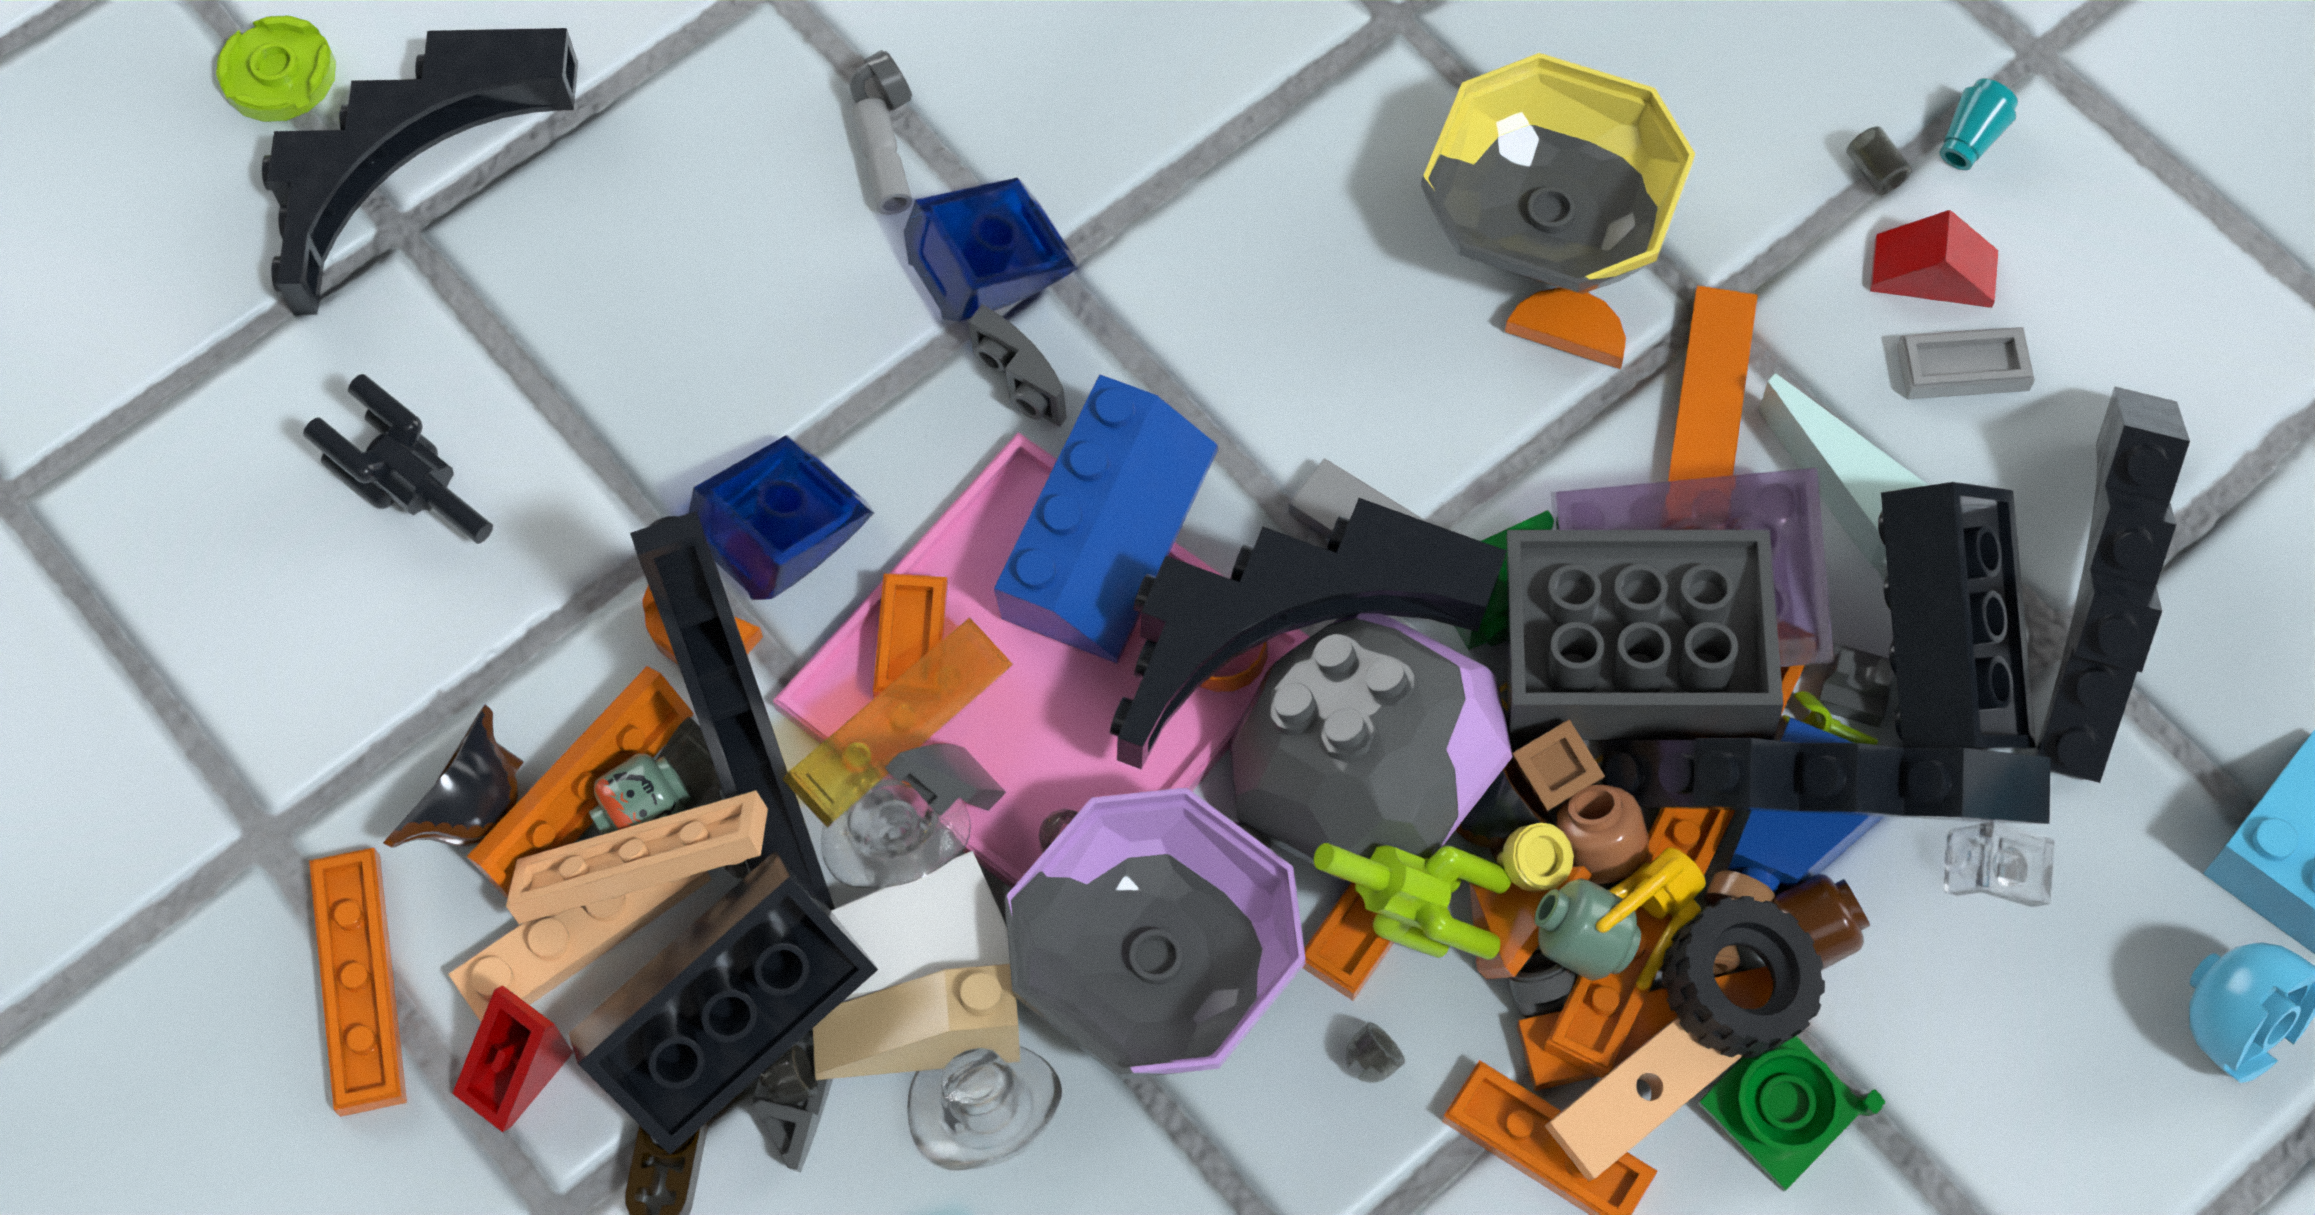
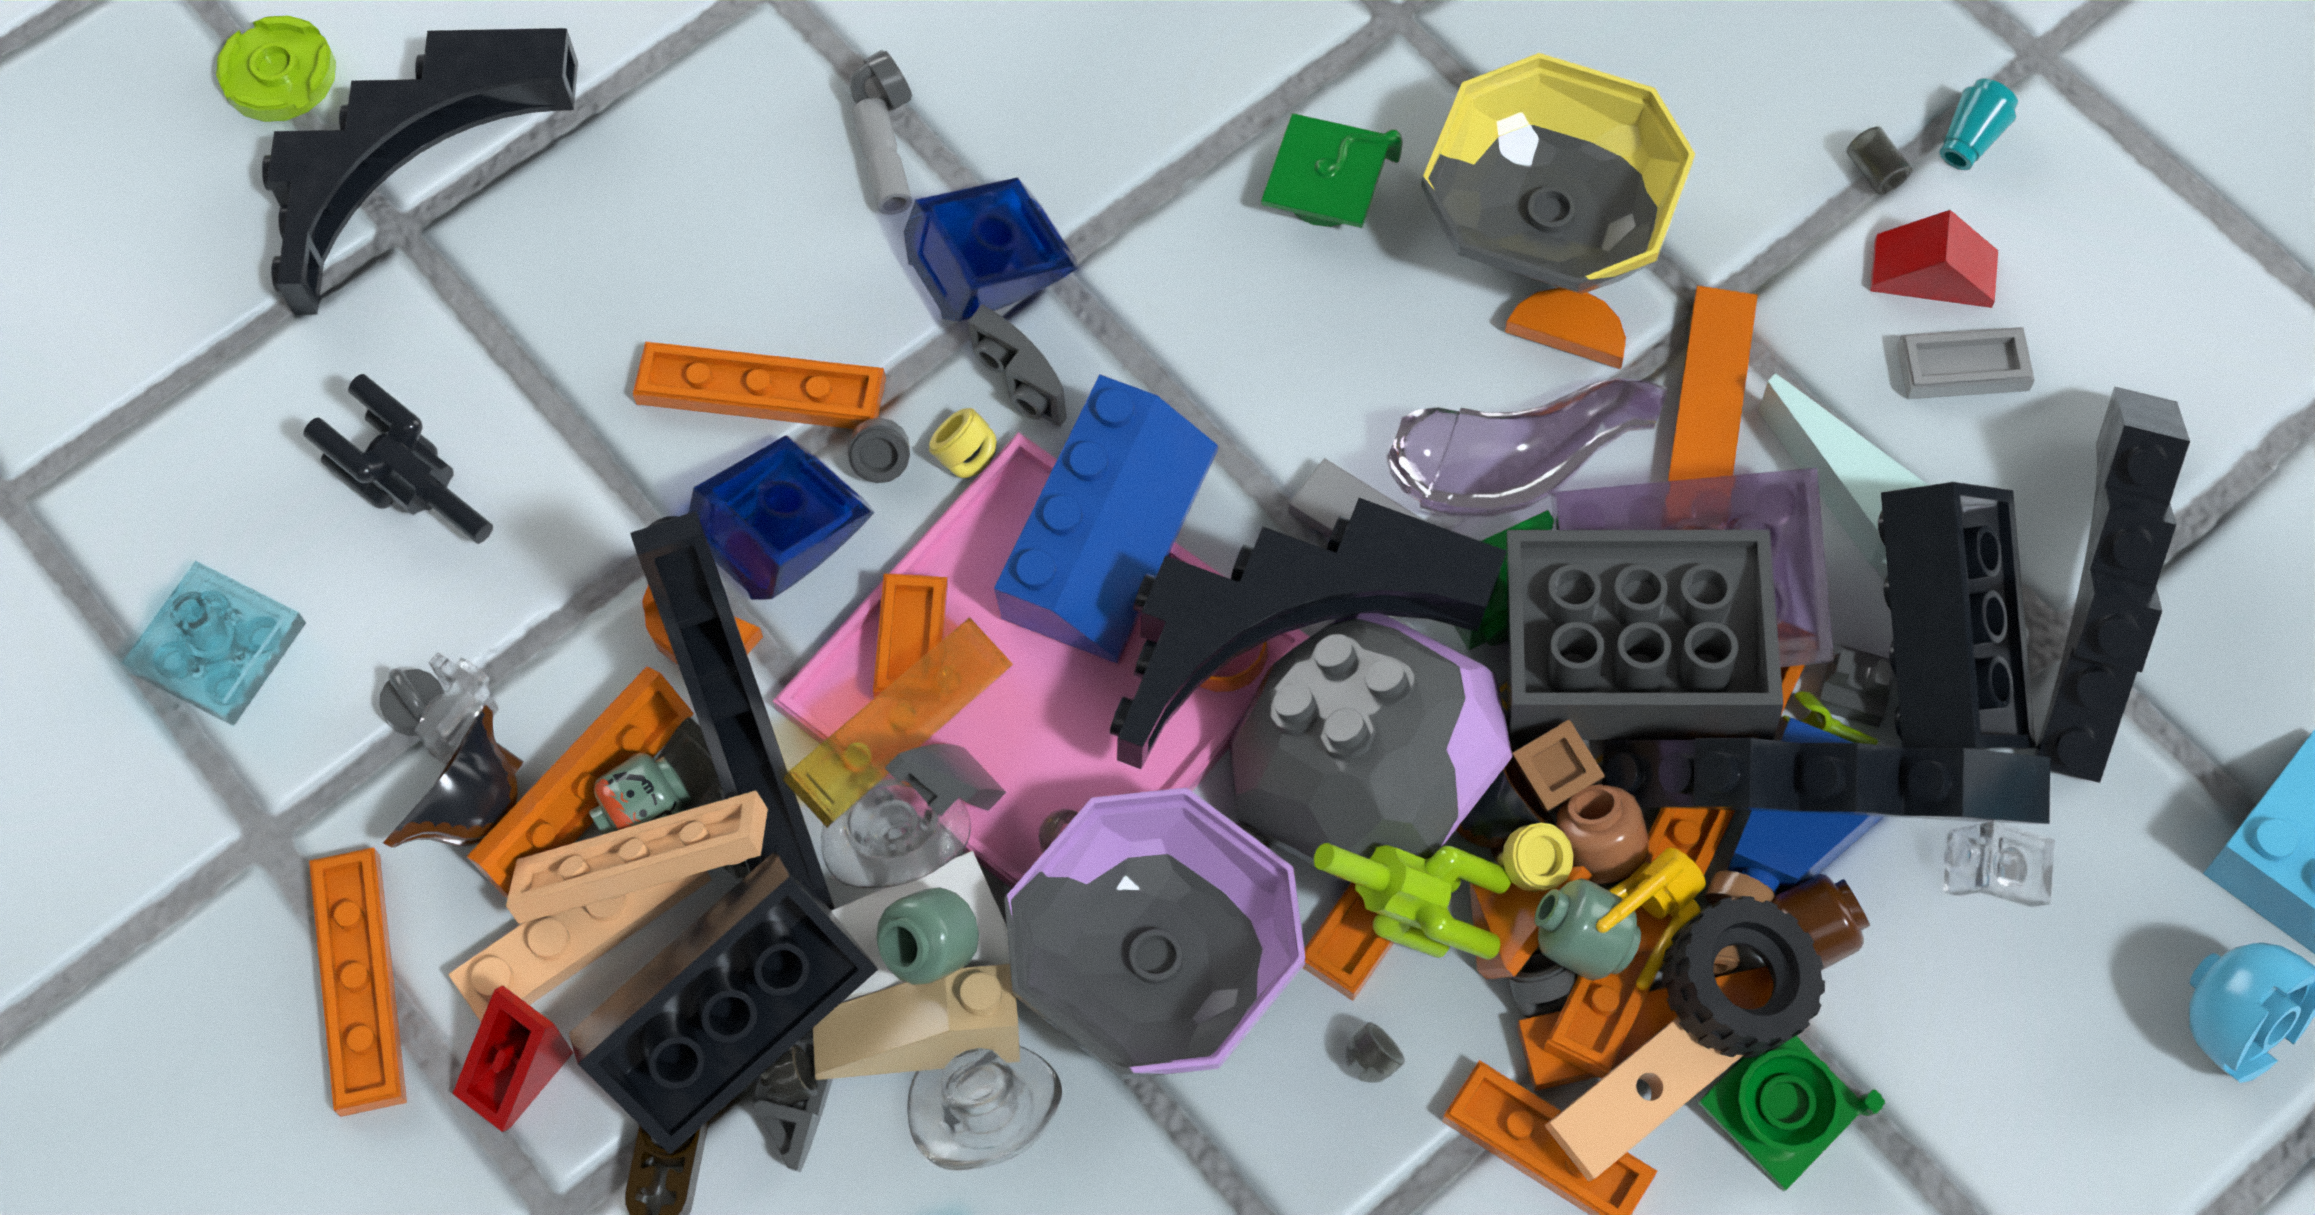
none -> clear light blue plate [122,561,306,726]
none -> dark grey tile [379,668,448,736]
none -> clear bracket [414,652,499,765]
none -> orange tile [633,341,886,429]
none -> dark grey tile [848,418,910,483]
none -> sand green head [876,887,979,985]
none -> light yellow tile [929,408,997,478]
none -> green hat [1261,113,1403,228]
none -> clear purple animal [1386,377,1669,518]

